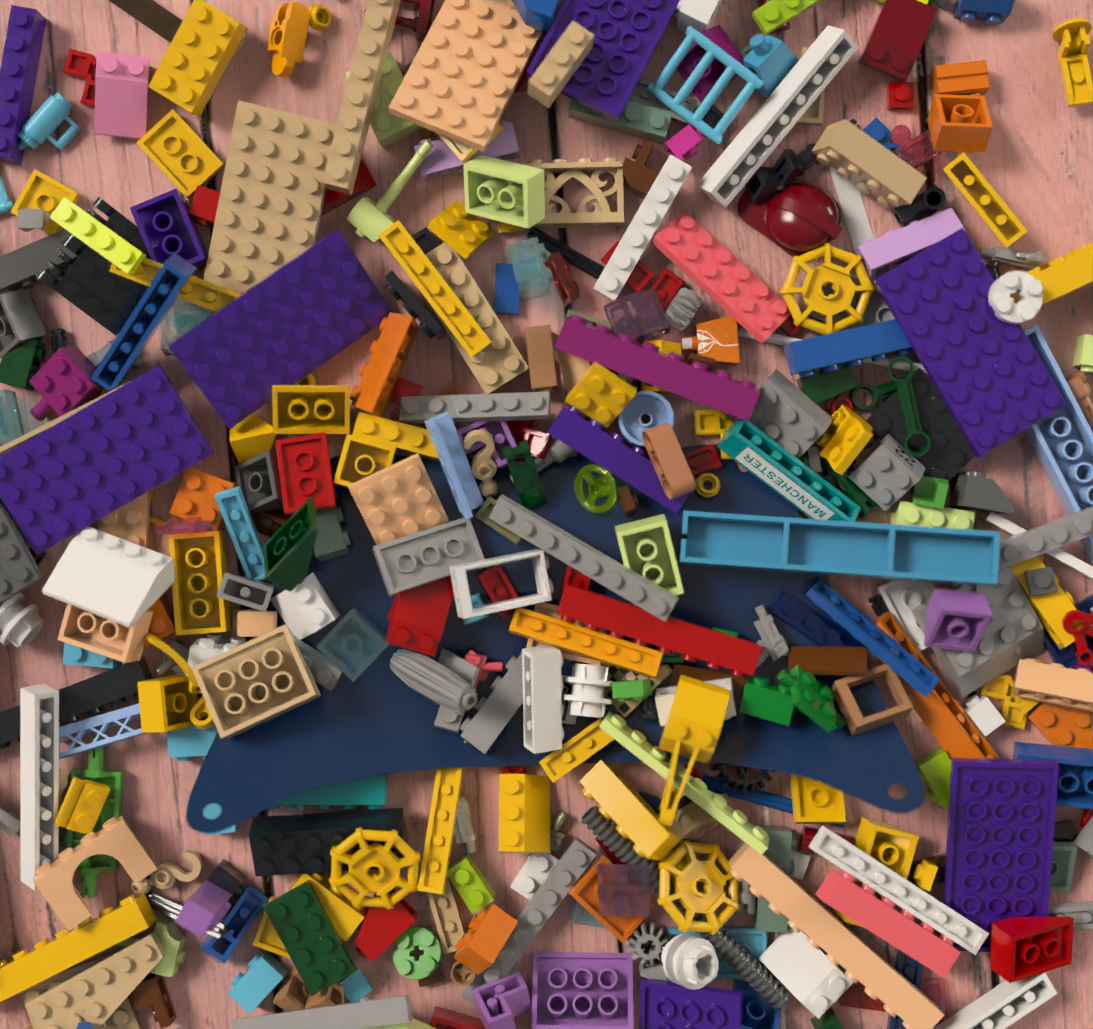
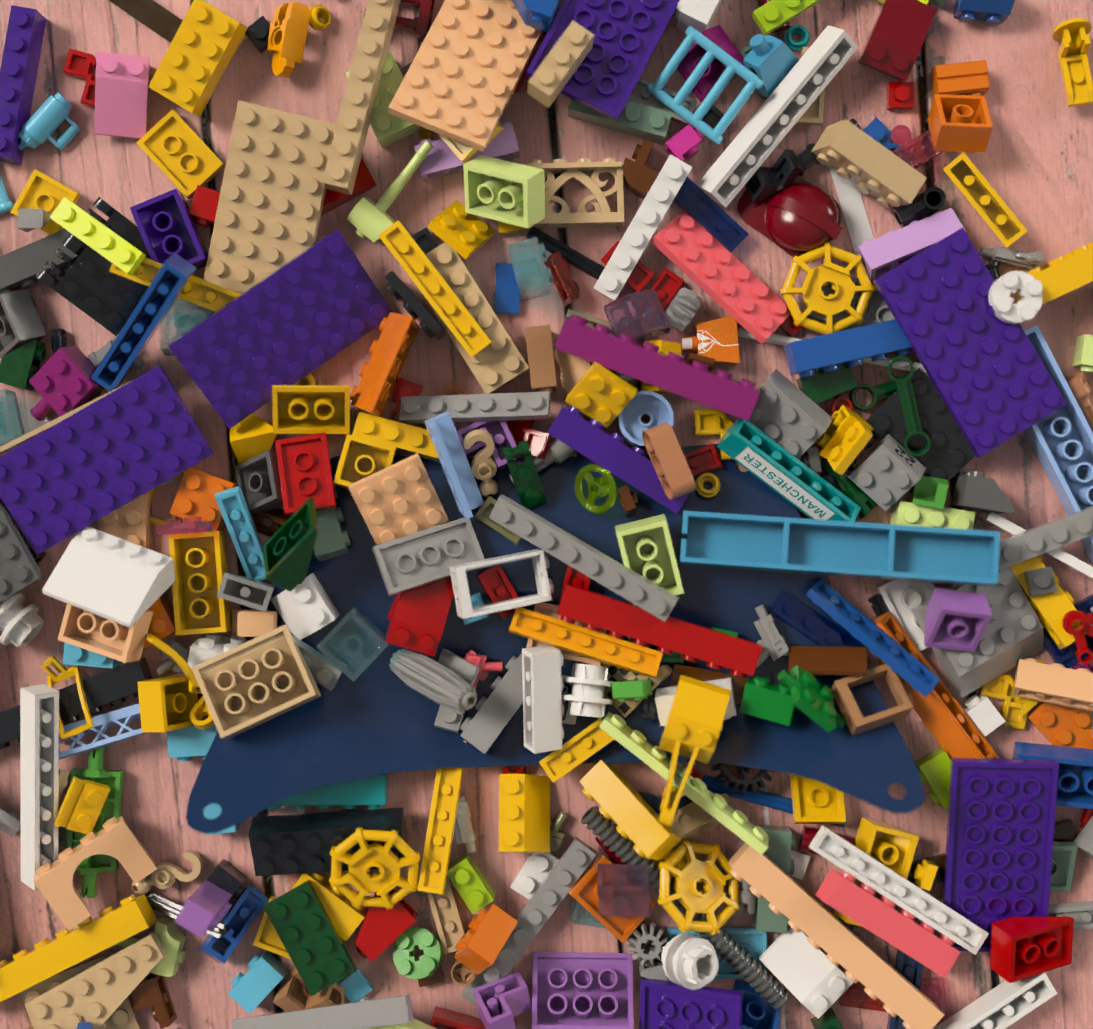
none -> yellow sword [40,655,94,739]
none -> black plate [245,15,270,53]
none -> clear blue plate [673,177,748,253]
none -> teal plate [784,25,810,51]

